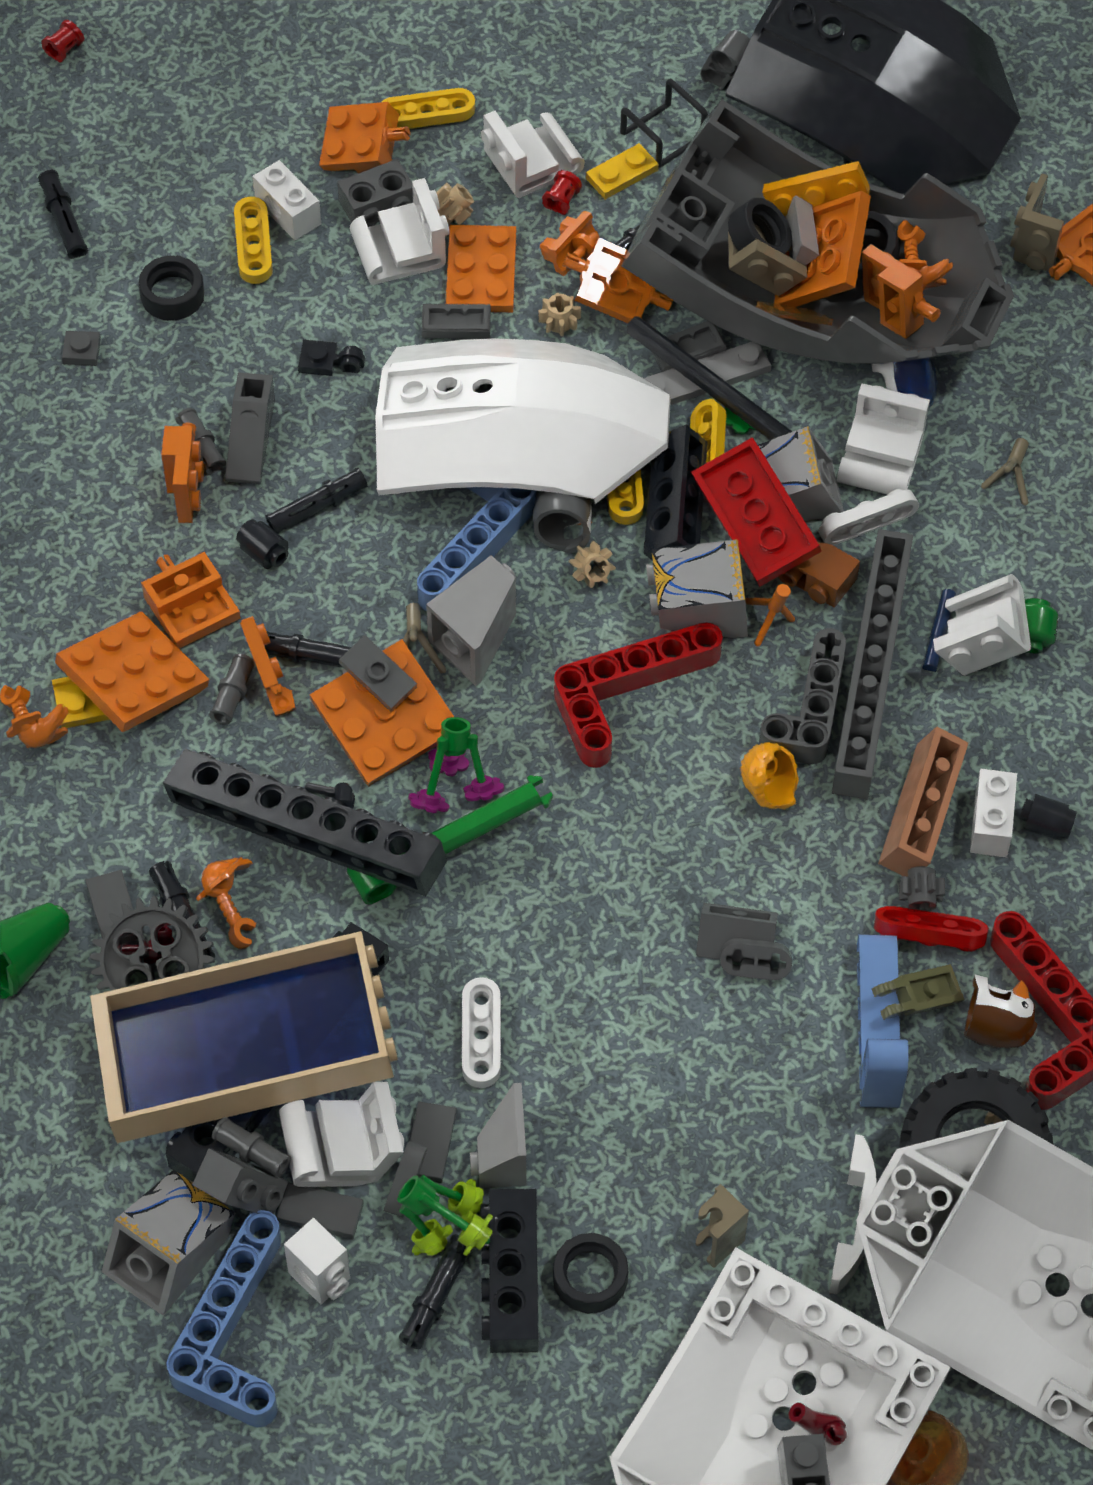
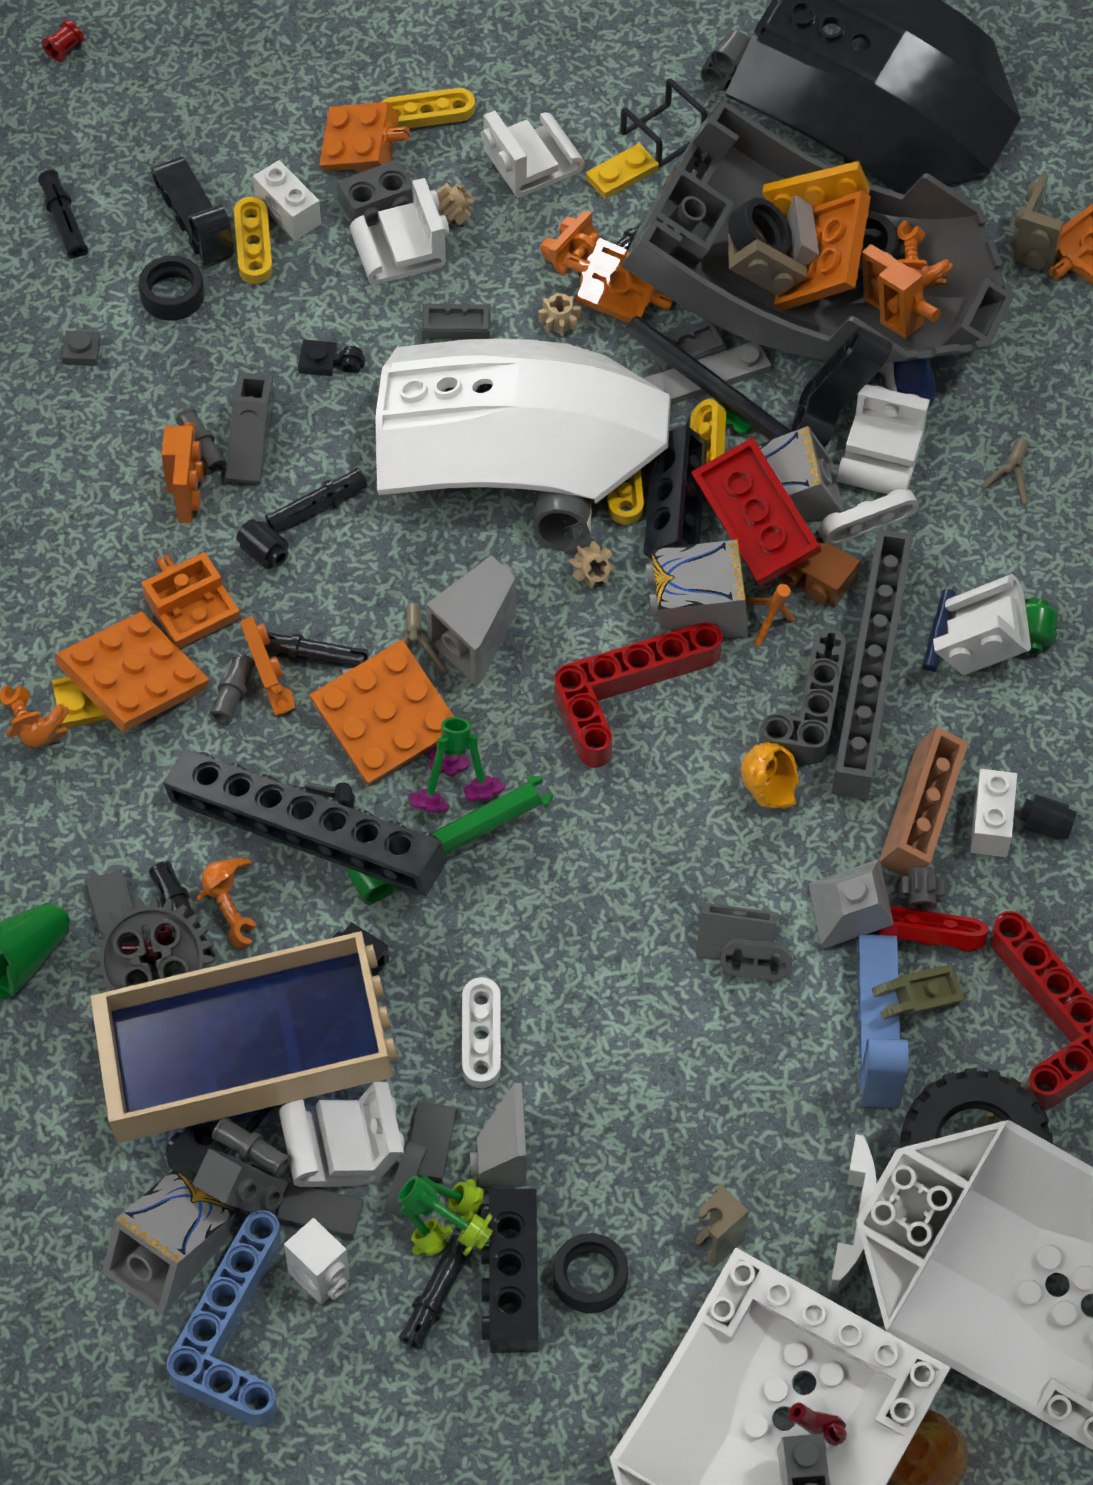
dark grey plate [339,635,417,712] -> none
medium blue beam [417,487,537,611] -> none
orange plate [446,225,516,313] -> none
red bush [542,170,582,215] -> none
clear orange piece [756,301,834,326] -> none
reddish brown piece [964,975,1038,1049] -> none
none -> black beam [151,156,234,266]
none -> black beam [791,327,893,447]
none -> light grey slope [809,859,894,949]

